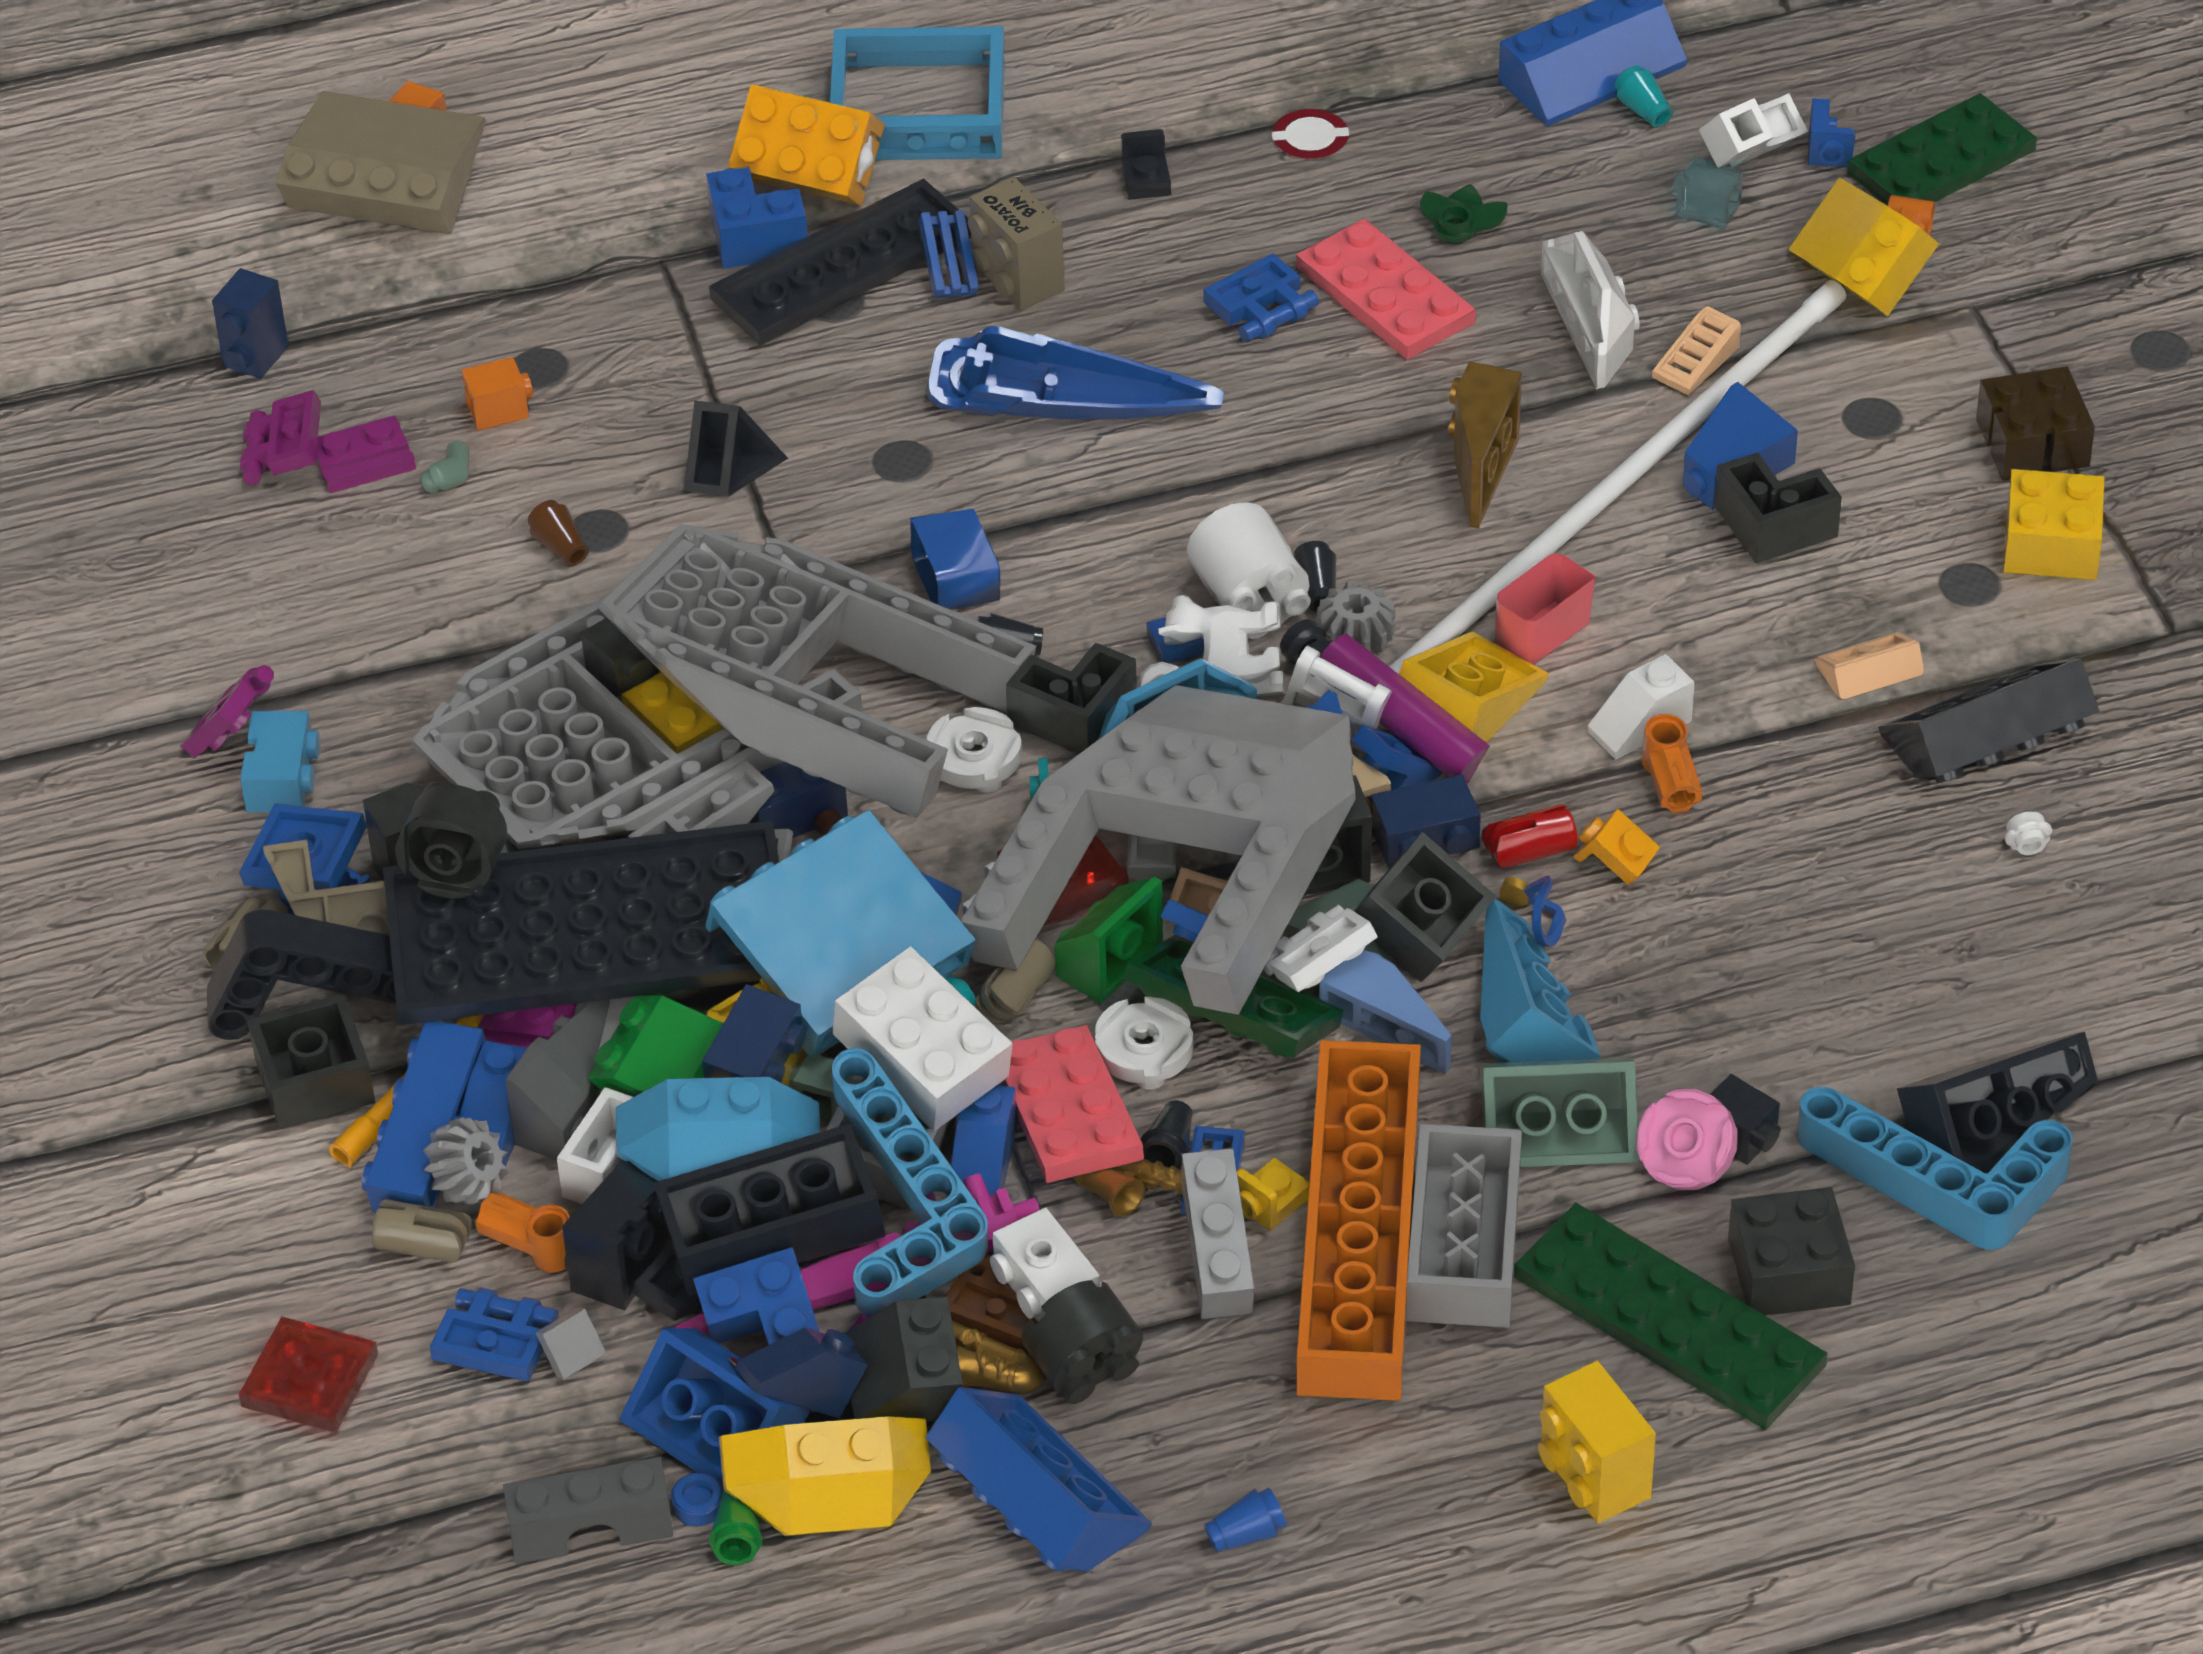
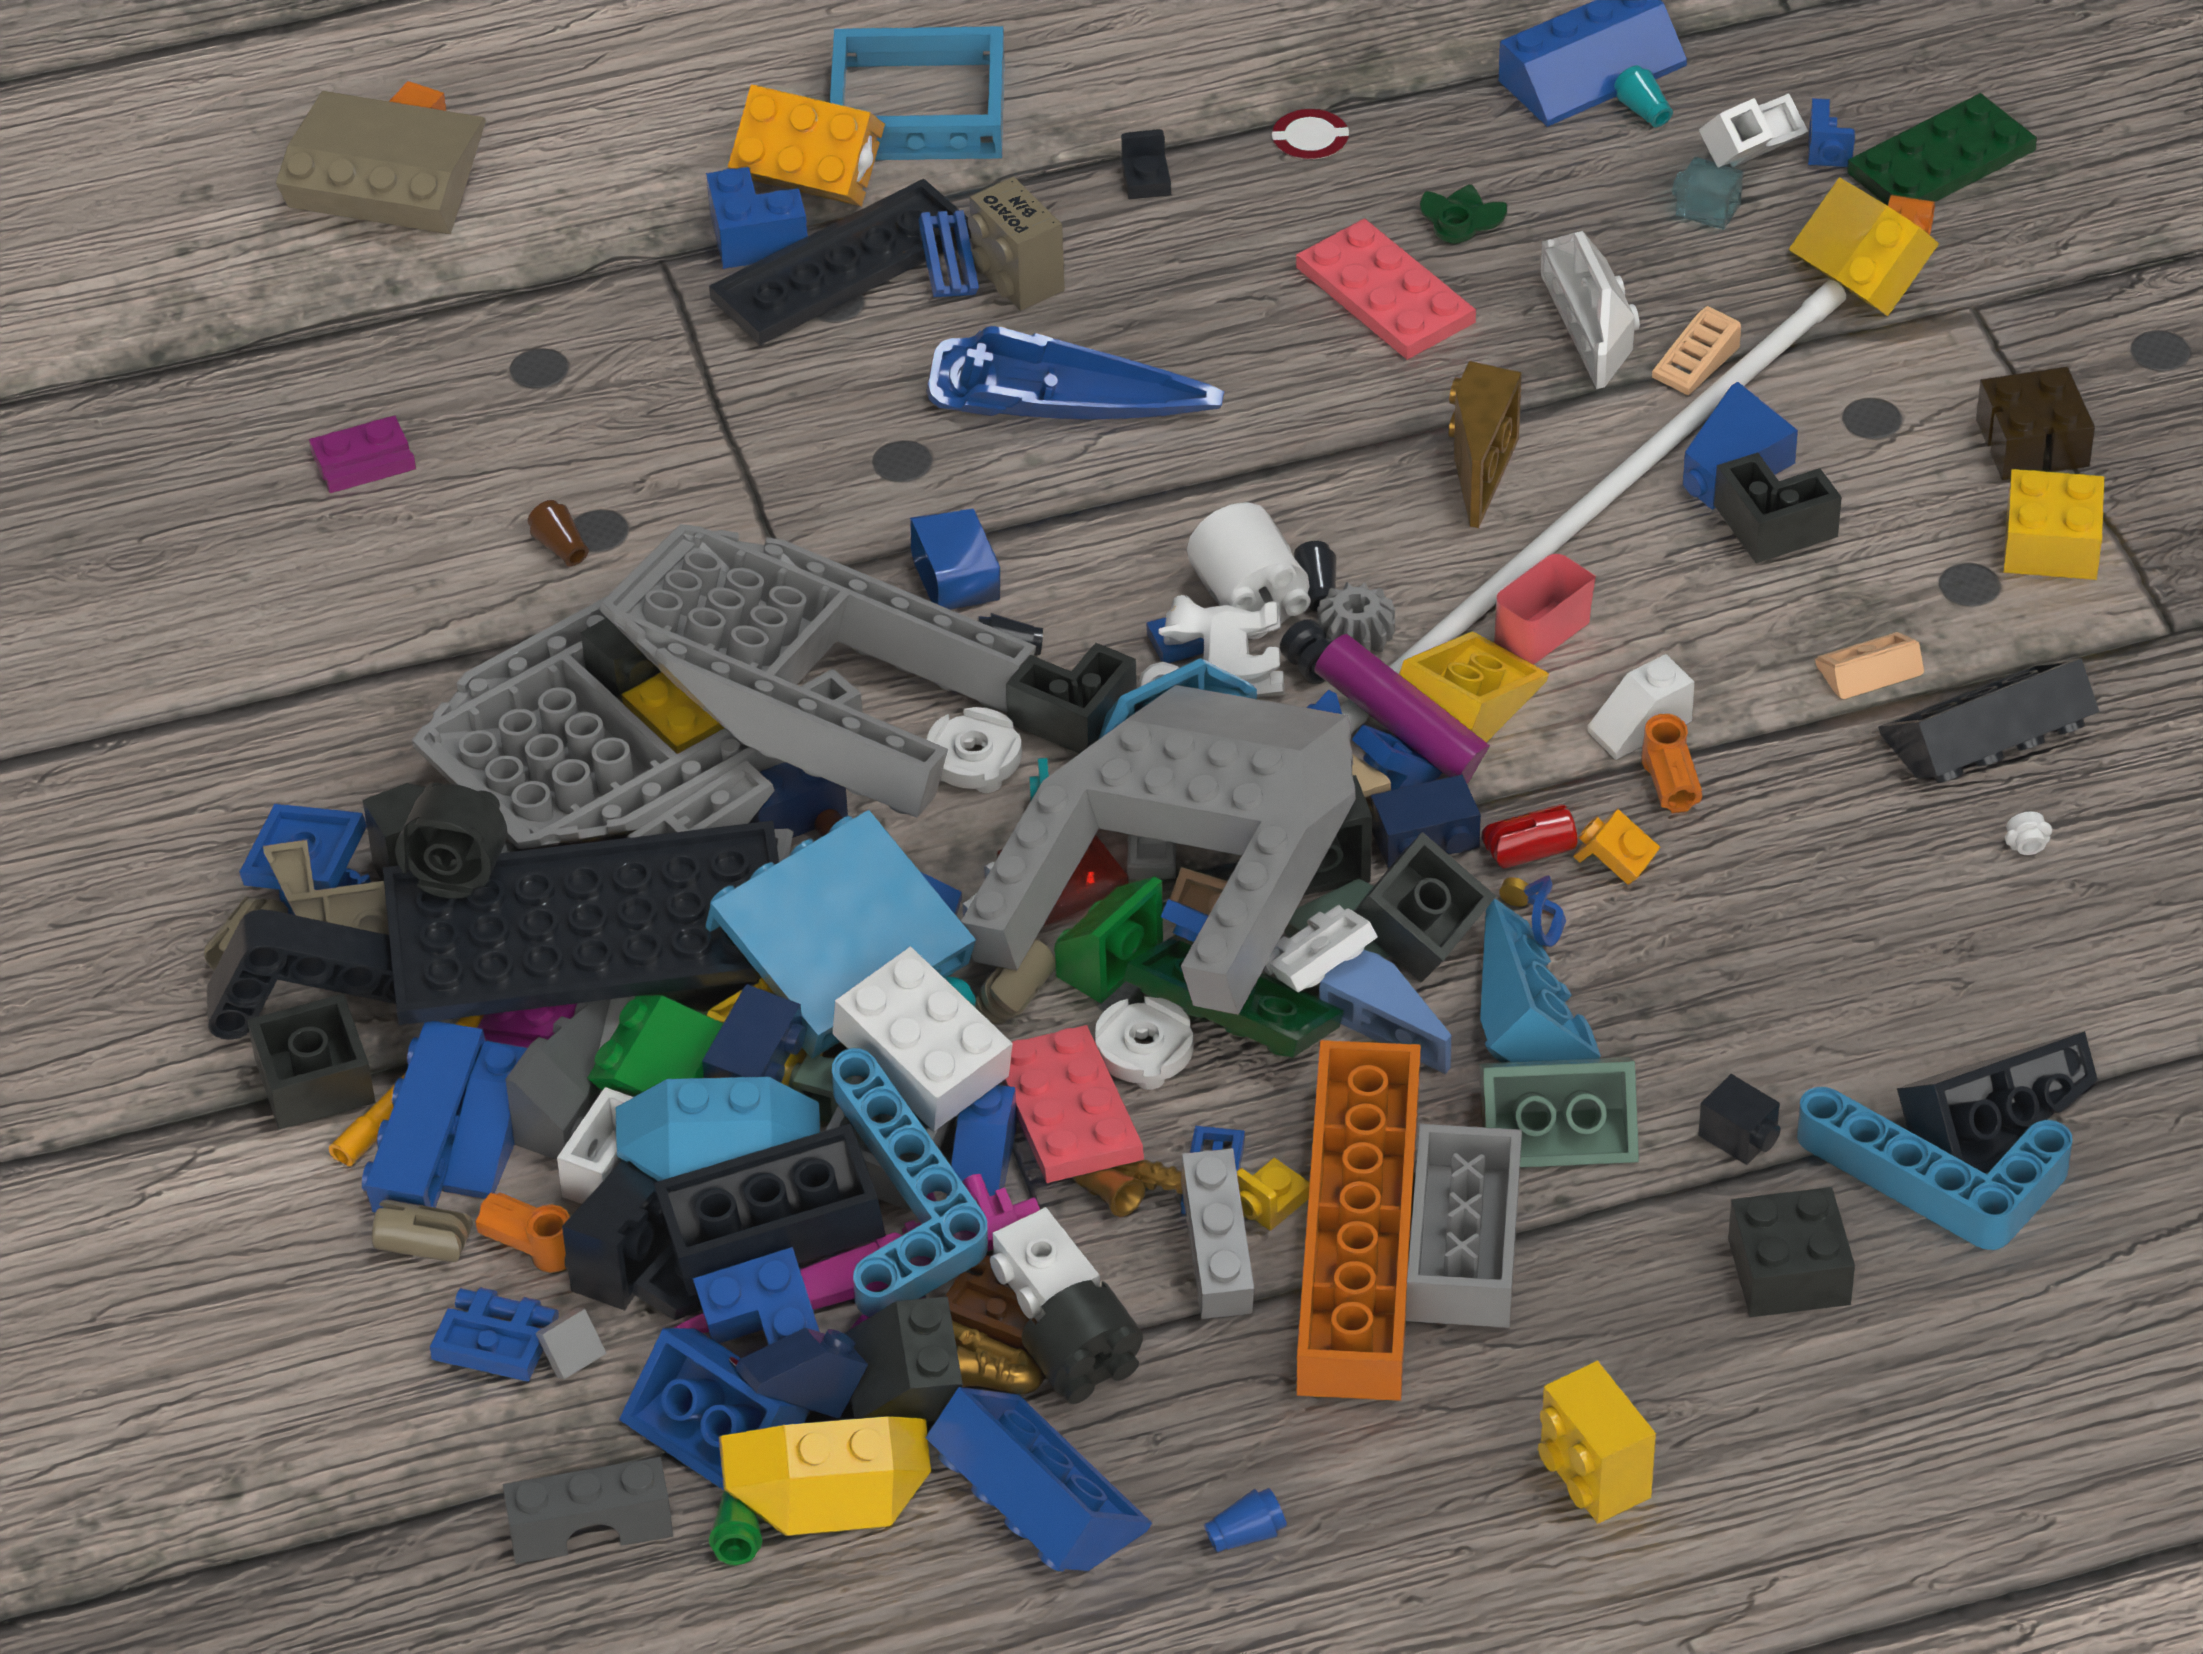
magenta plate [180,665,274,759] -> none
dark blue brick [212,268,289,379] -> none
clear red plate [238,1316,378,1433] -> none
magenta plate [239,390,321,485] -> none
dark azure brick [240,711,320,812] -> none
sand green arm [421,441,469,493] -> none
light grey gear [423,1117,509,1205] -> none
orange brick [461,357,533,431] -> none
blue tile [671,1473,724,1526] -> none
black slope [684,400,788,496] -> none
black cone [1140,1100,1193,1168] -> none
blue plate [1203,253,1319,342] -> none
white plate [1283,645,1392,754] -> none
dark green plate [1514,1202,1828,1430] -> none
bright pink tile [1636,1089,1737,1190] -> none

